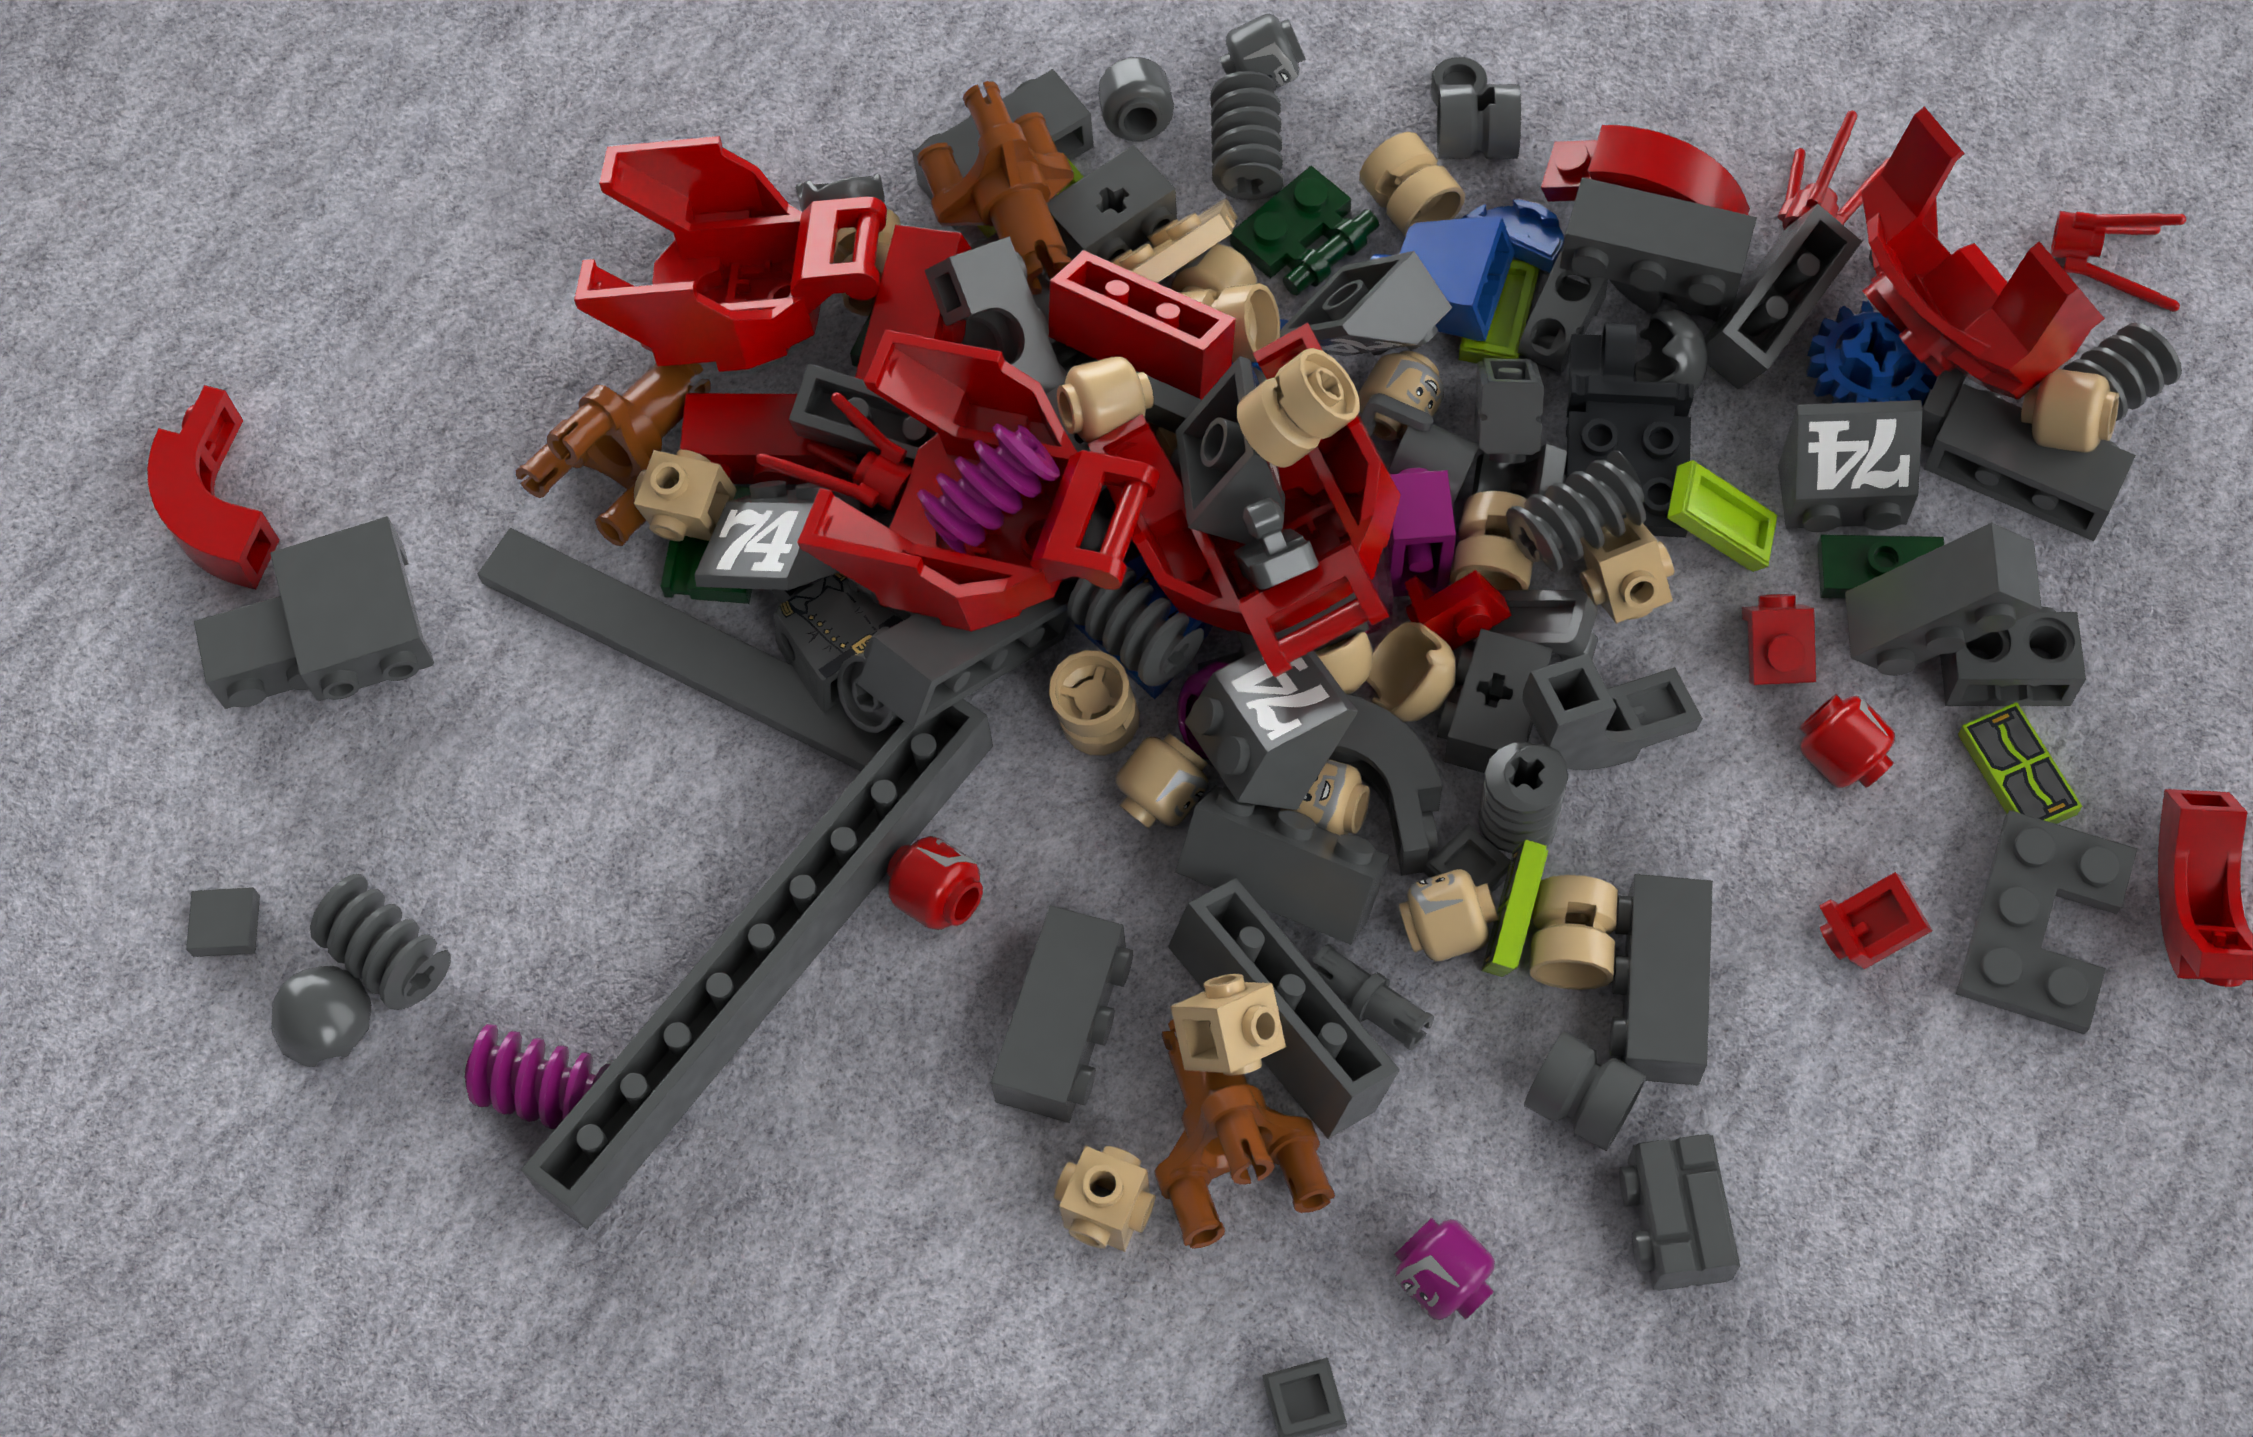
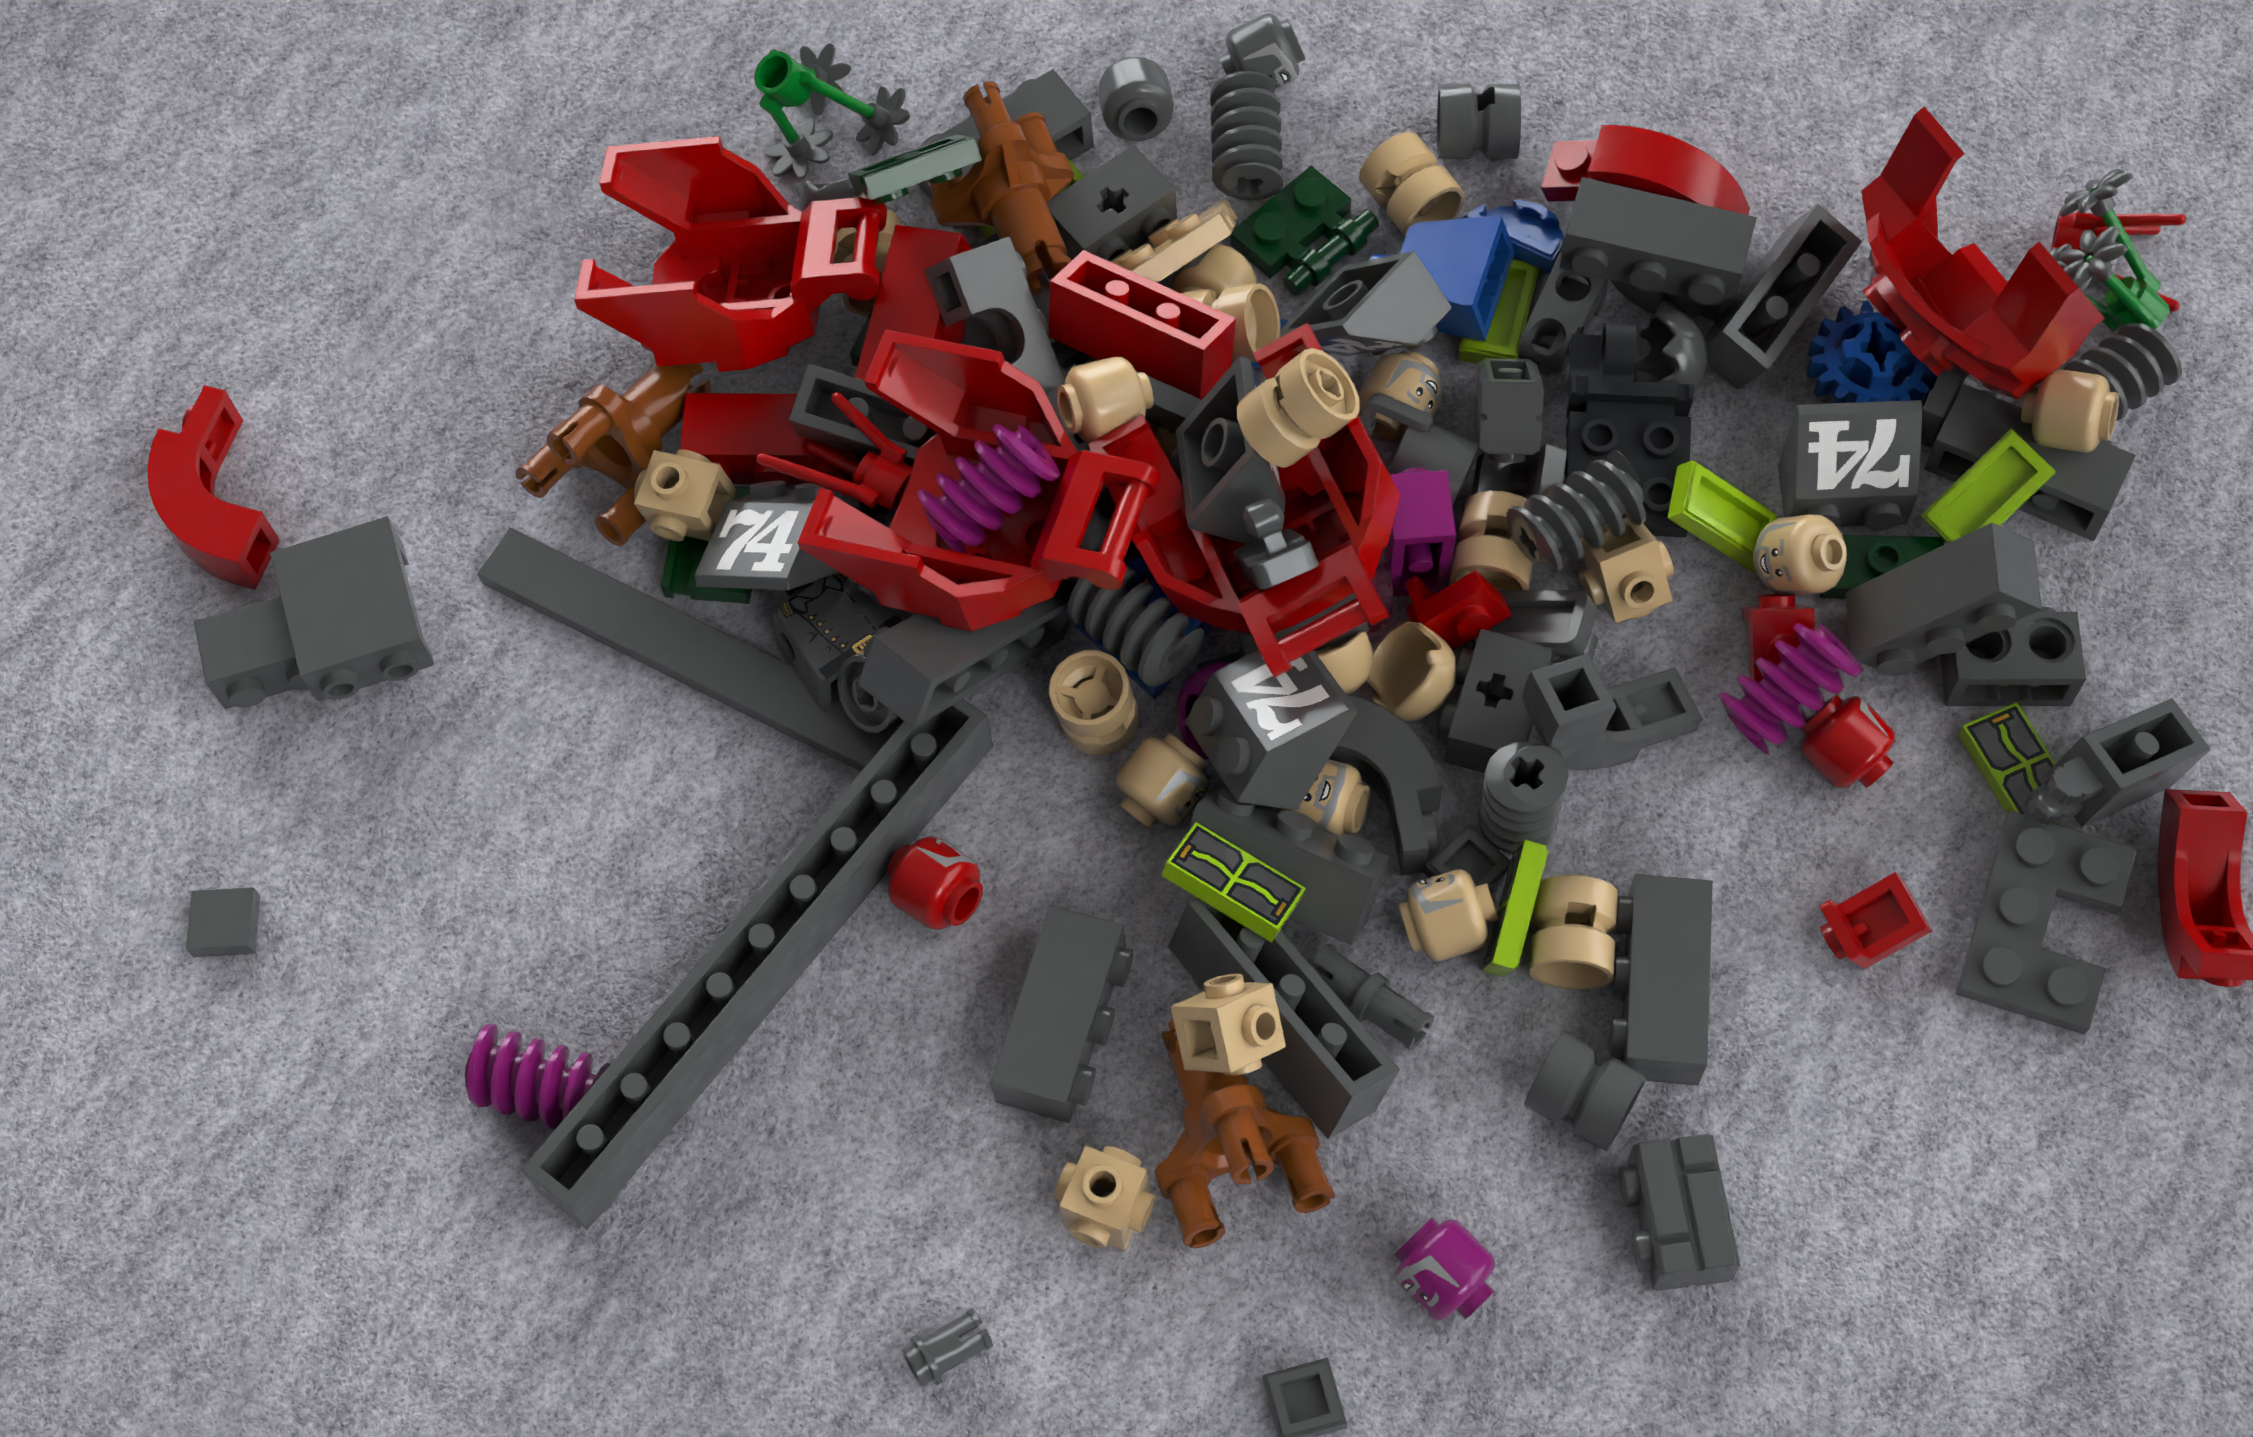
dark grey hair [271,966,372,1067] -> none
dark grey piece [310,874,451,1010] -> none
dark grey tile [1430,57,1487,105] -> none
red plant [1778,110,1890,231] -> none
none -> plant [754,43,910,179]
none -> plate [848,134,982,204]
none -> dark grey pin [902,1308,993,1386]
none -> tile [1161,822,1306,943]
none -> magenta piece [1718,622,1863,755]
none -> tan head [1753,515,1847,596]
none -> lime tile [1920,429,2056,544]
none -> dark grey hinge [2025,698,2211,827]
none -> plant [2048,169,2169,330]

